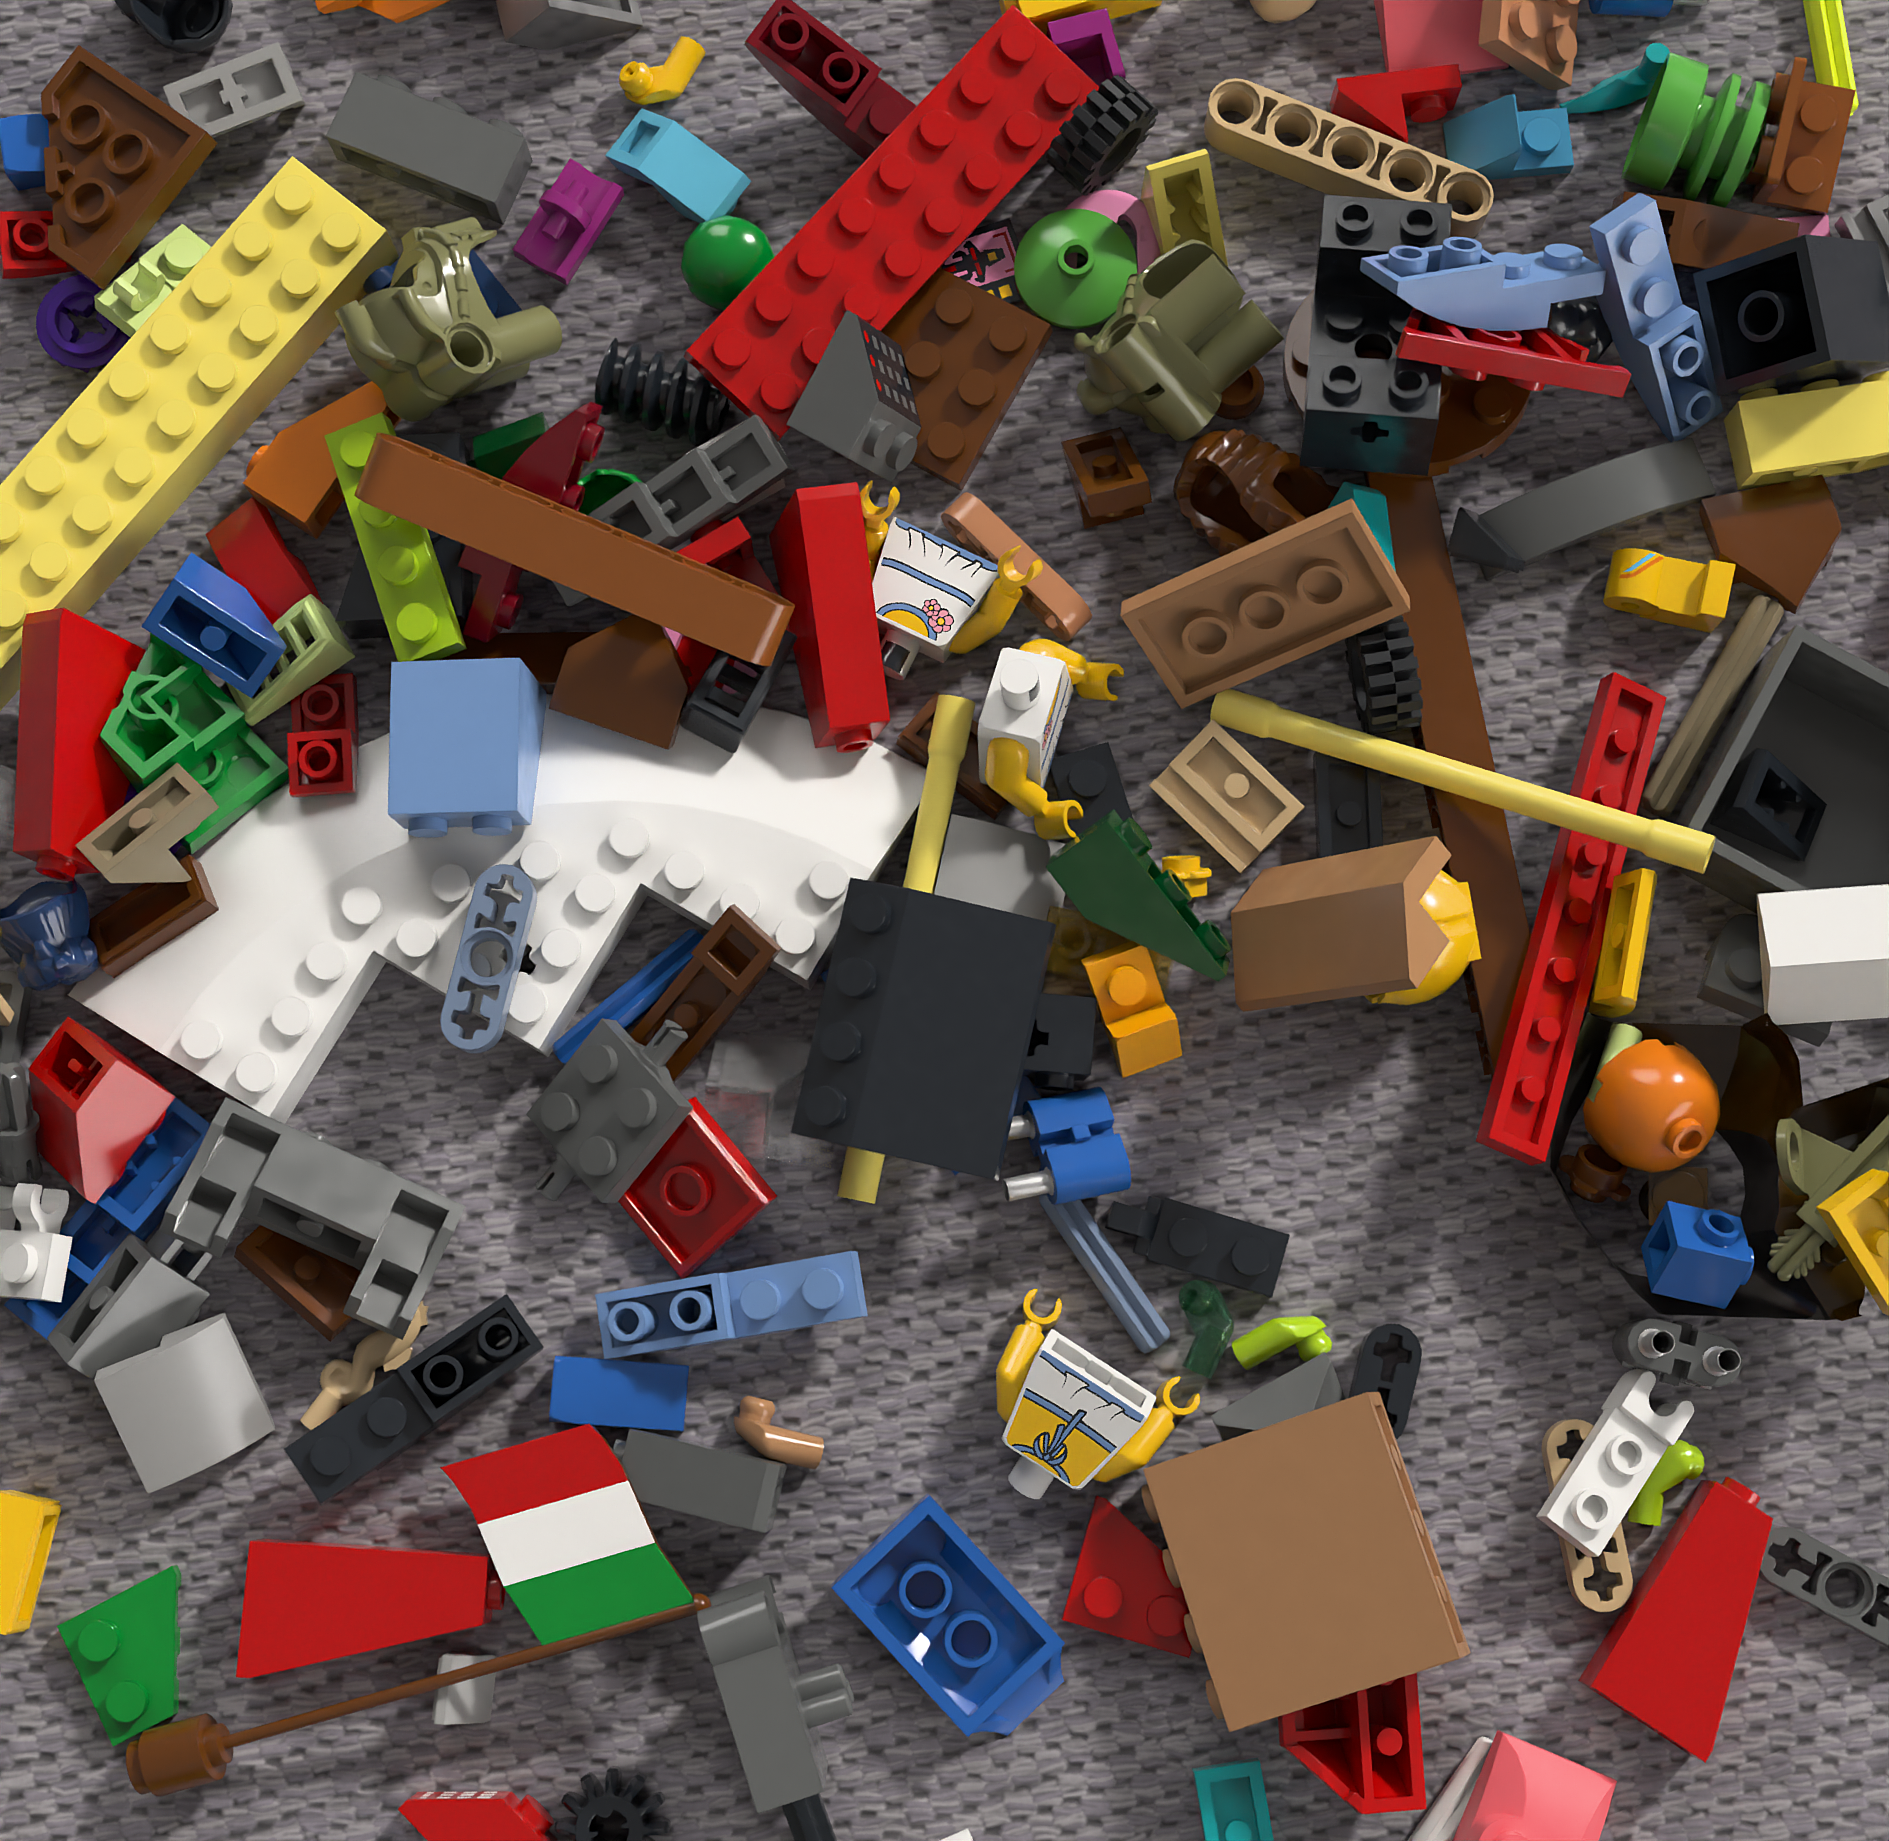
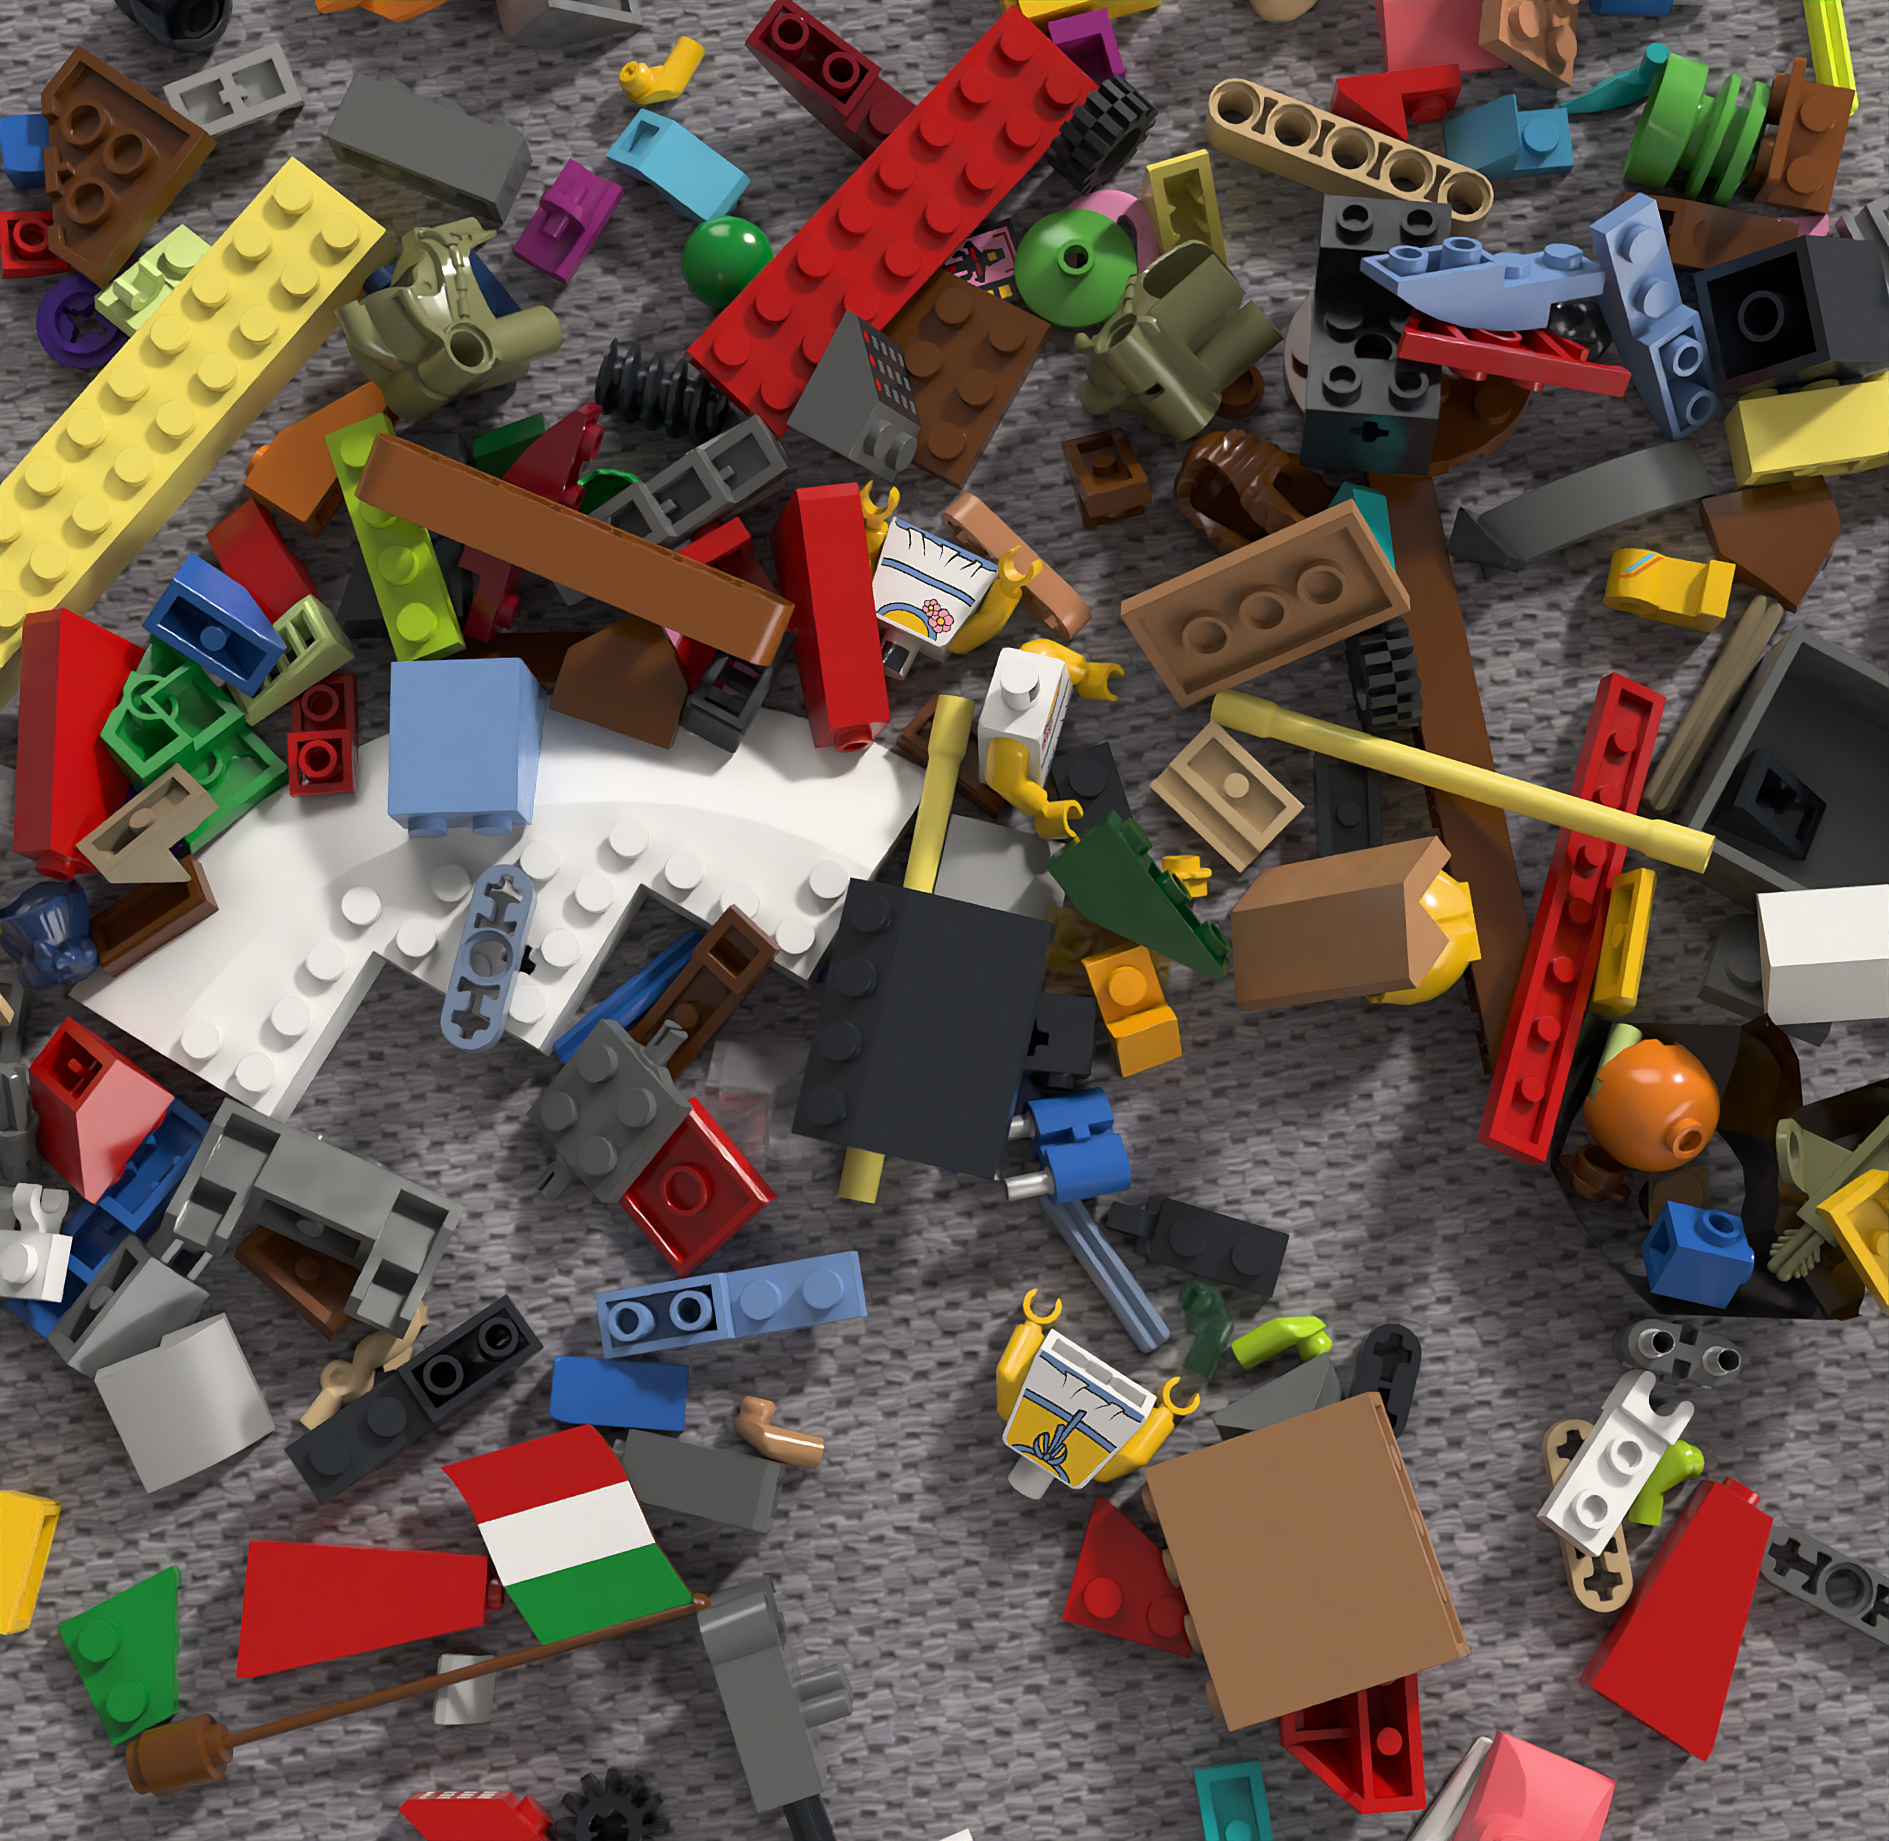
blue slope [831,1494,1065,1737] -> none

